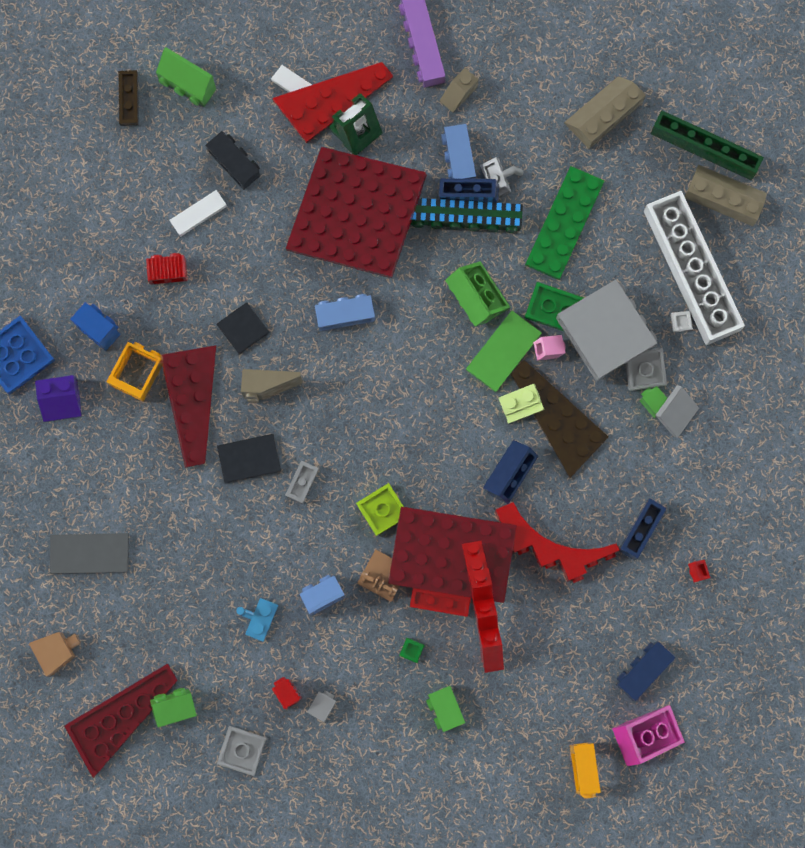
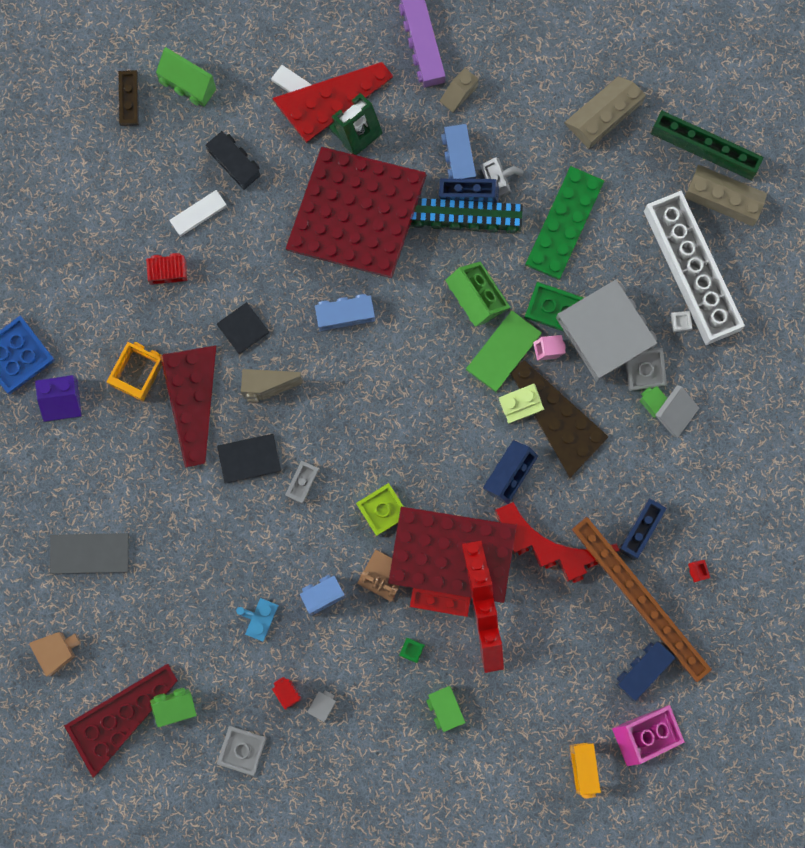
blue brick [70,302,121,351] -> none
none -> dark orange plate [571,517,712,682]

